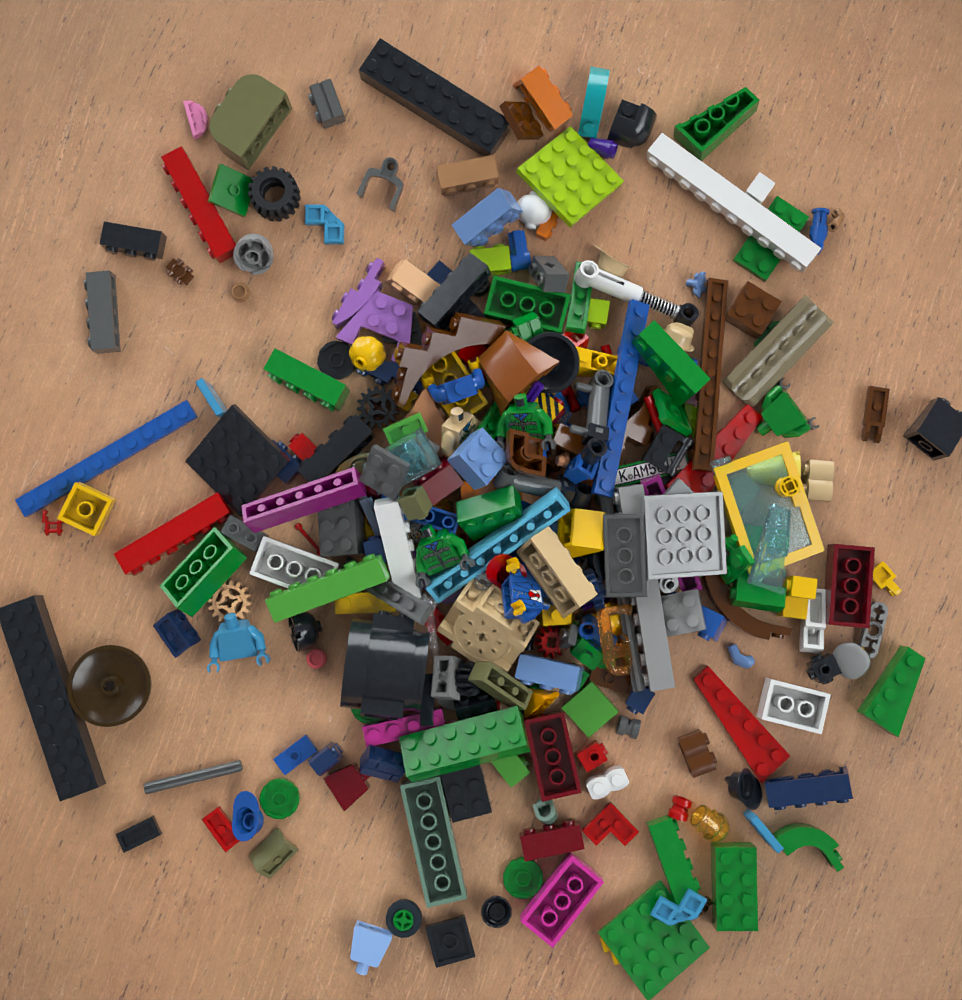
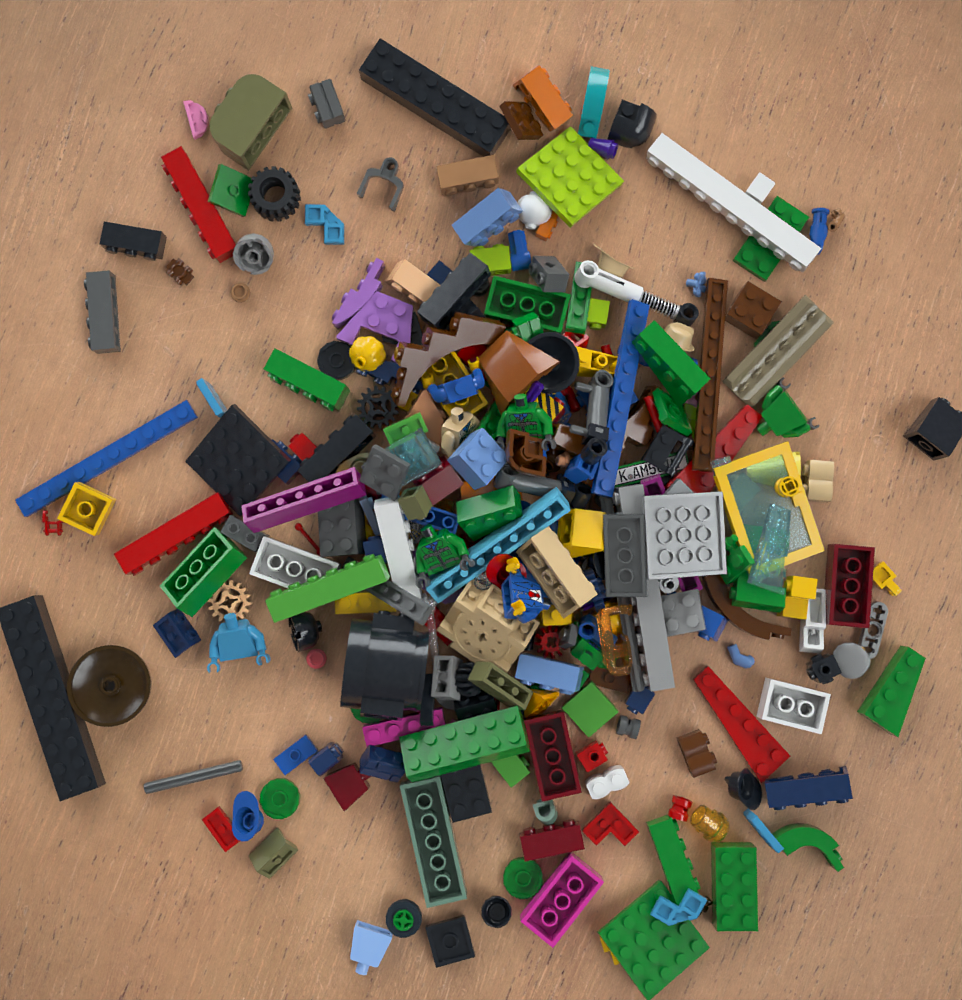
black tile [115,815,162,853] -> none
green wedge [673,87,760,161] -> none
reddish brown hinge [861,386,890,443] -> none

